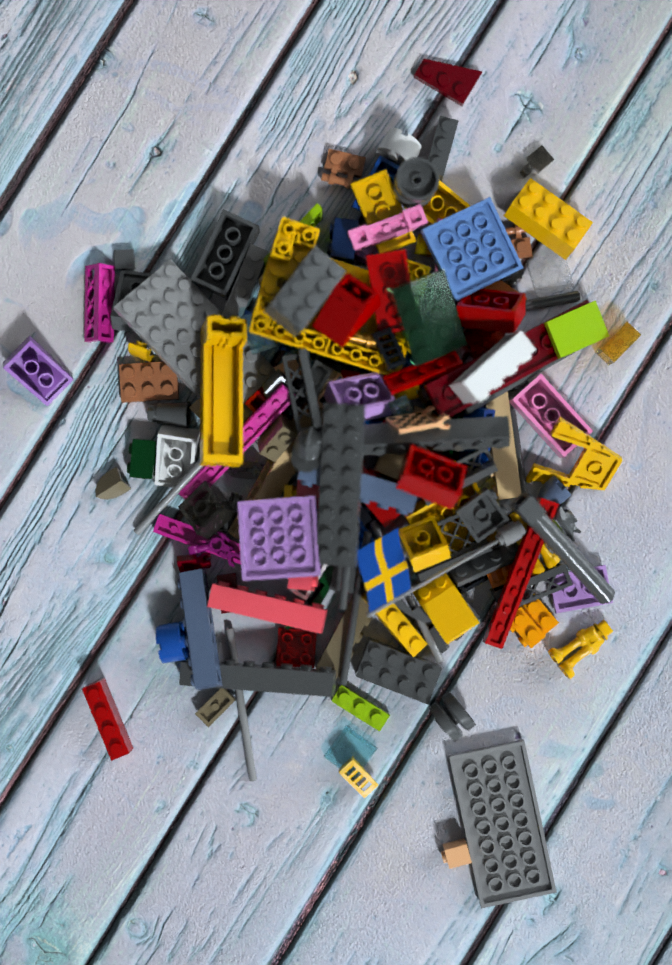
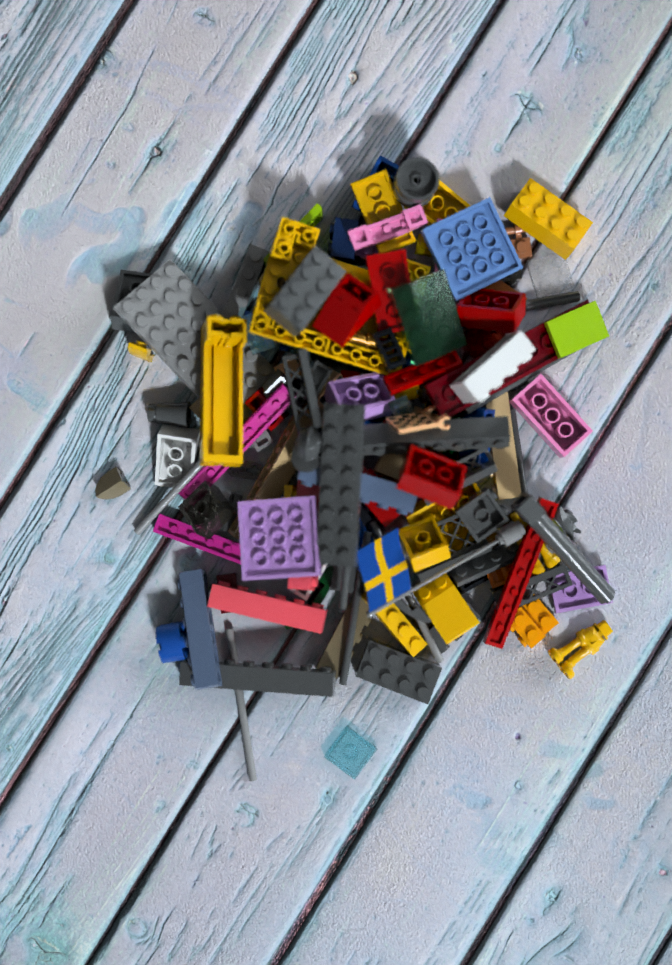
medium lavender slope [3,336,74,406] -> none
red brick [82,678,133,761] -> none
dark pink fence [84,263,115,343] -> none
dark grey tile [114,249,135,271] -> none
nougat plate [119,362,179,403] -> none
dark green brick [127,439,157,480] -> none
dark red plate [177,552,212,573] -> none
magenta piece [188,531,241,567] -> none
dark grey brick [191,209,260,300] -> none
dark tan plate [195,688,236,728] -> none
dark tan brick [257,414,298,462] -> none
red tile [276,627,317,668] -> none
nougat plate [321,149,366,189] -> none
lime plate [331,685,390,732] -> none
yellow slope [338,756,379,798] -> none
white brick [375,128,421,166] -> none
dark red wing [414,59,483,106] -> none
dark grey brick [428,115,459,182] -> none
dark grey wheel [428,691,476,742] -> none
light nougat brick [441,838,472,869] -> none
light grey plate [448,739,557,908] -> none
clear smoke plate [520,145,554,178] -> none
yellow wing [526,417,623,490] -> none
sand blue brick [538,475,571,506] -> none
clear yellow brick [595,321,641,365] -> none

